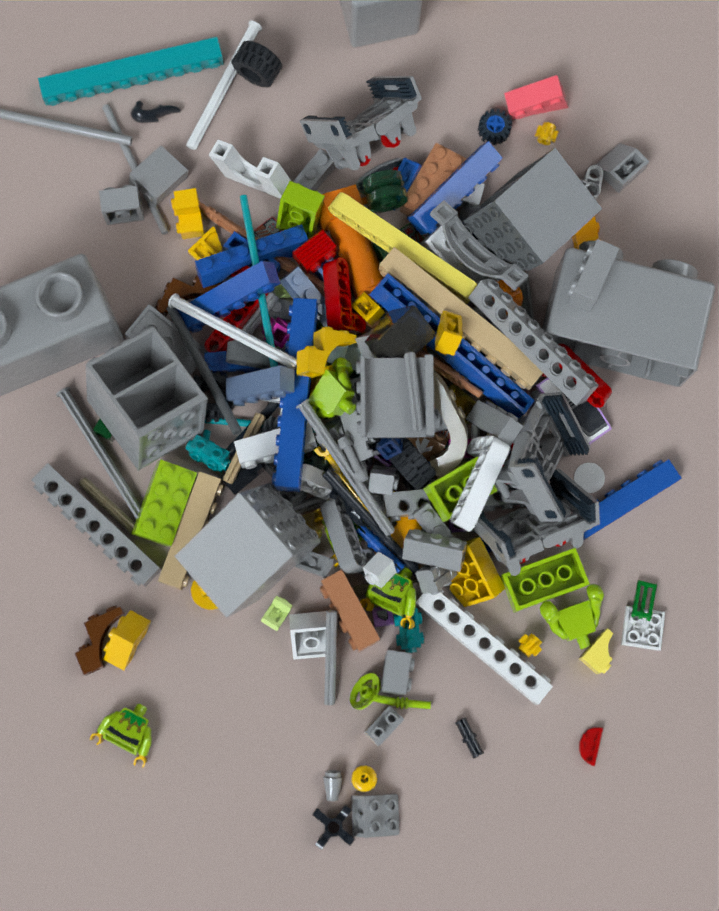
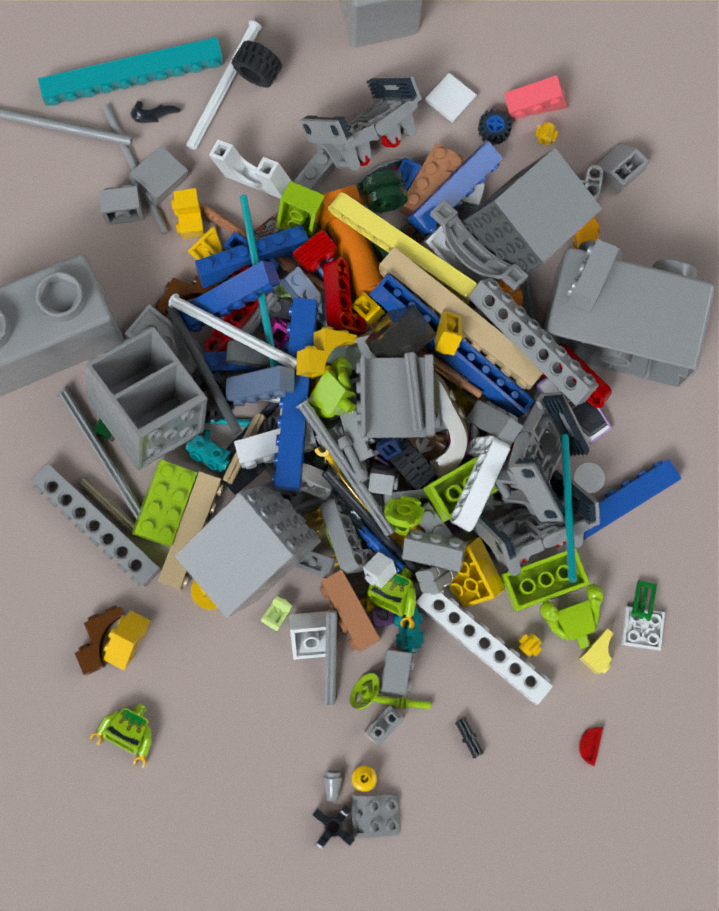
none -> lime tile [384,496,424,535]
none -> white tile [425,73,477,123]
none -> teal piece [561,434,577,582]

